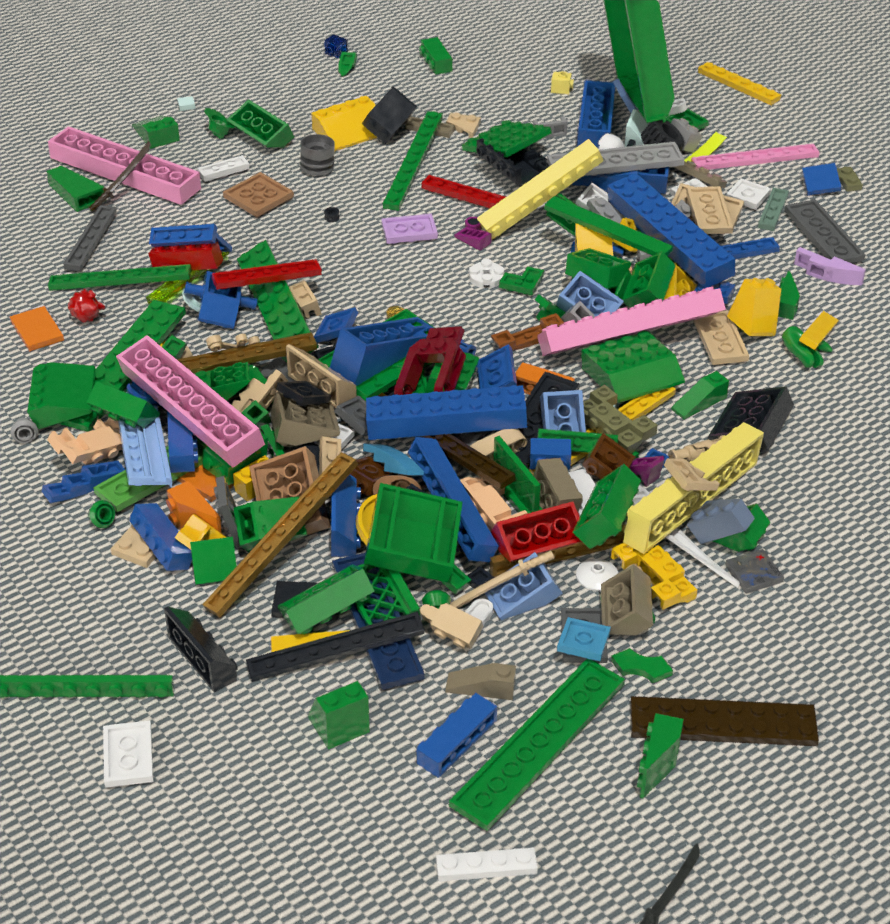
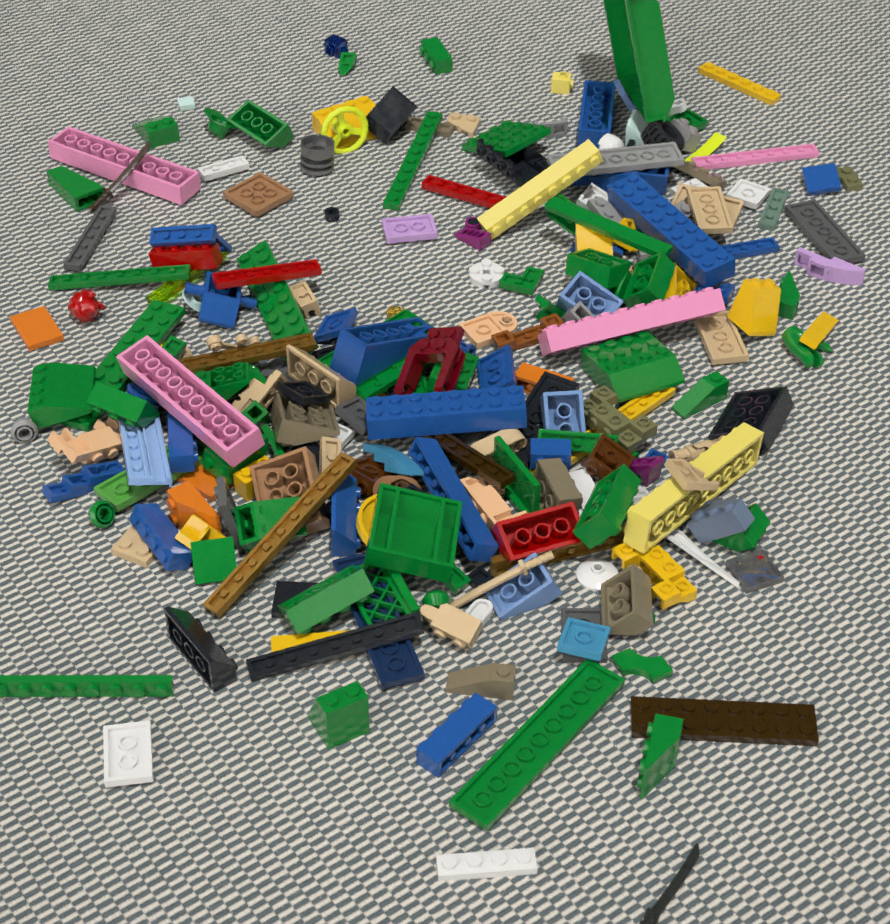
none -> neon yellow piece [321,106,369,154]
none -> light nougat tile [458,311,517,349]

